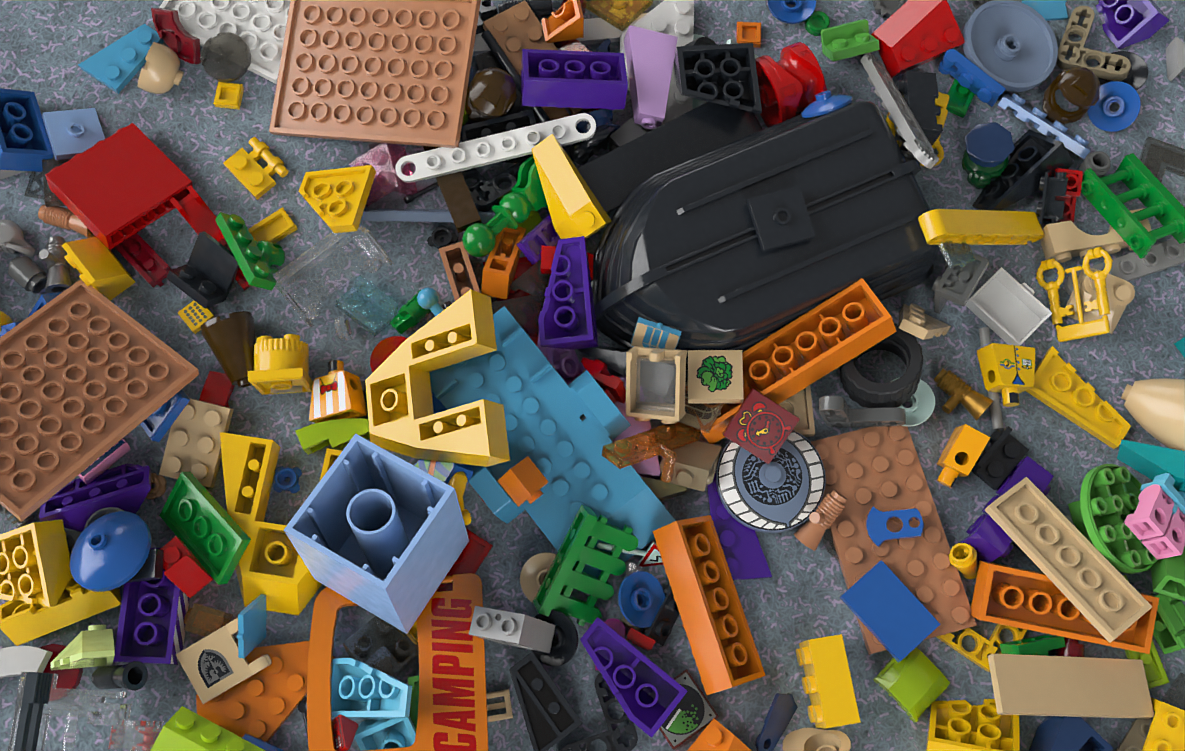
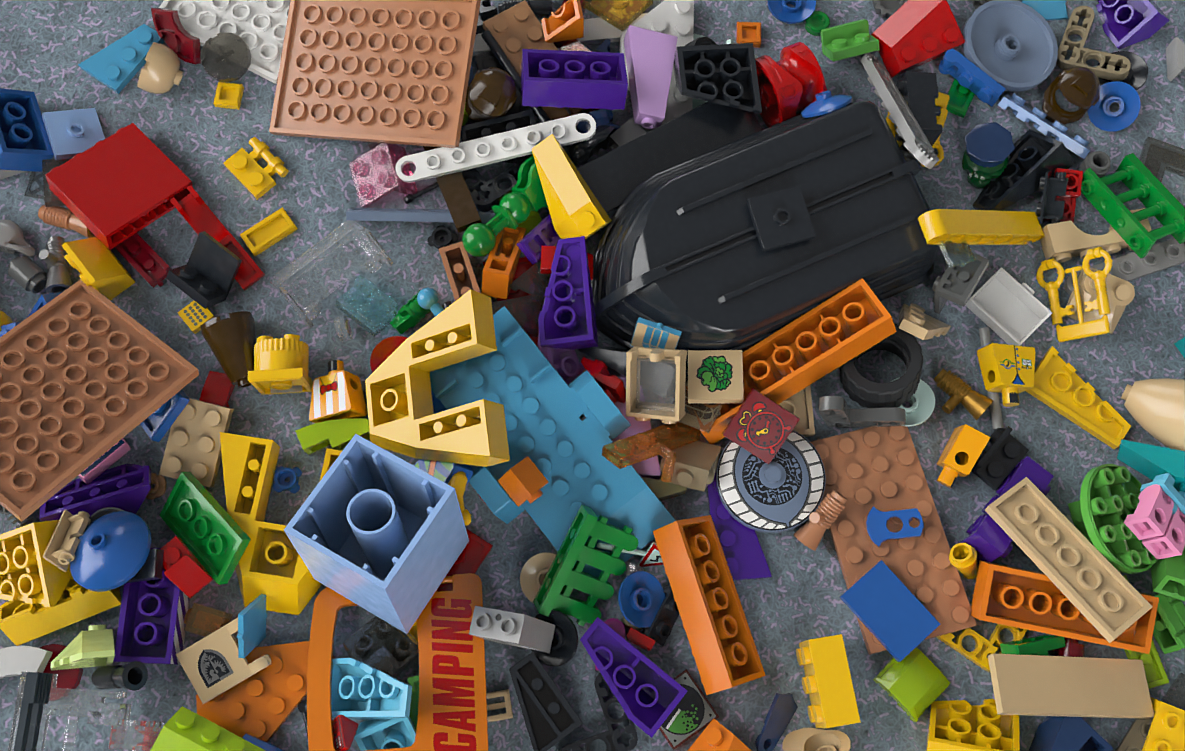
green plate [215,212,285,291] -> none
yellow plate [299,165,376,233] -> none
none -> tan hinge [43,510,91,572]

